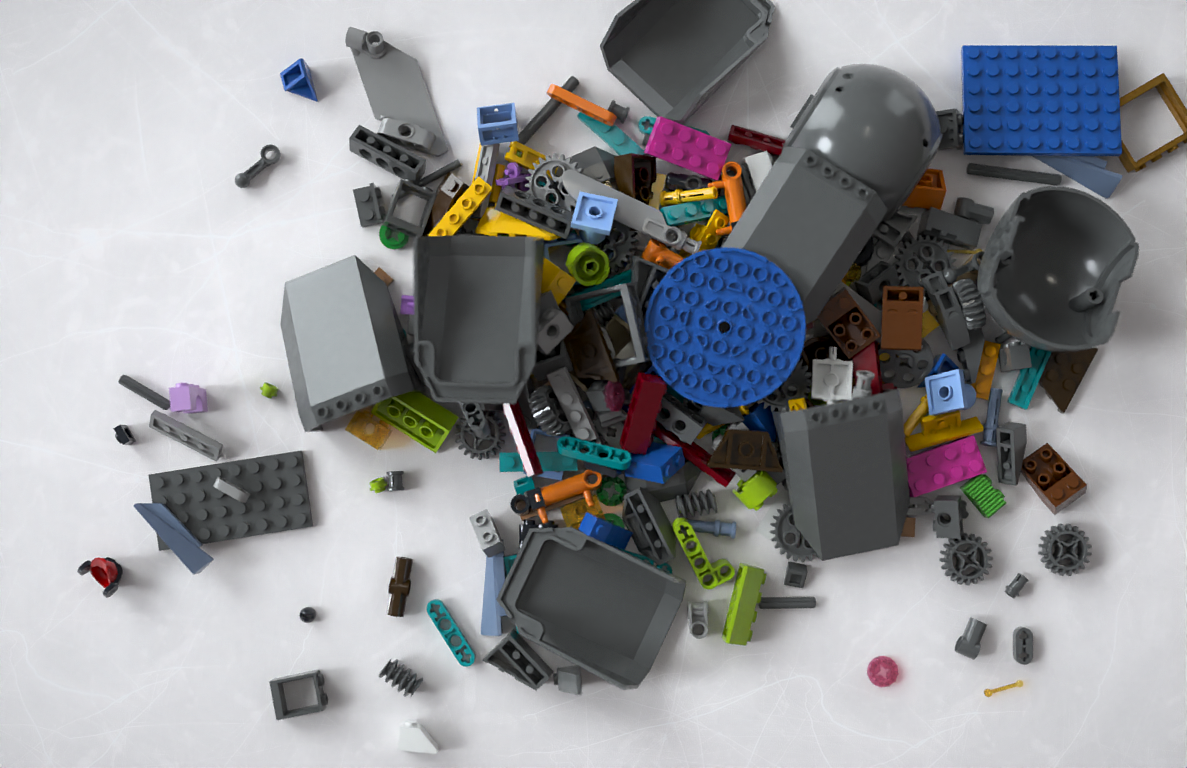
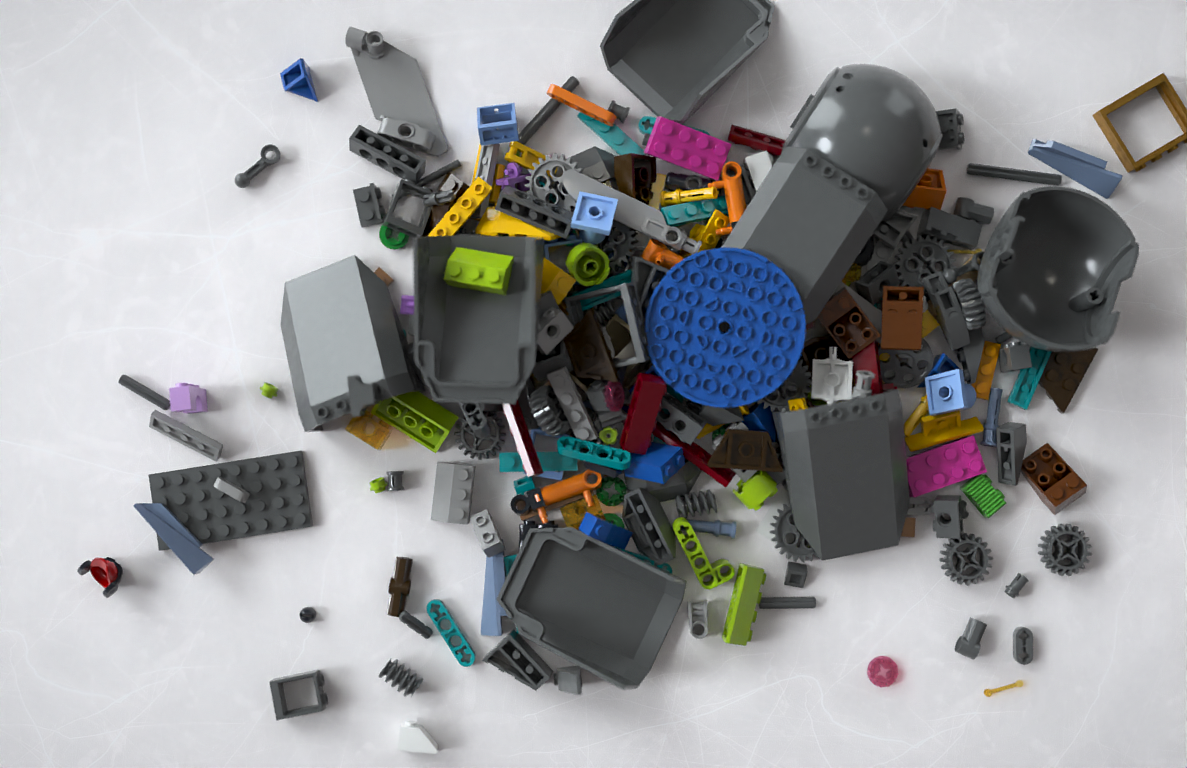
black plate [113,424,136,445] -> none
blue plate [961,45,1122,156] -> none
none -> dark grey brick [346,375,380,417]
none -> dark grey axle [399,611,433,639]
none -> dark grey axle [423,190,456,207]
none -> light grey slope [431,462,476,525]
none -> lime slope [444,247,514,295]
none -> lime plate [599,426,618,445]

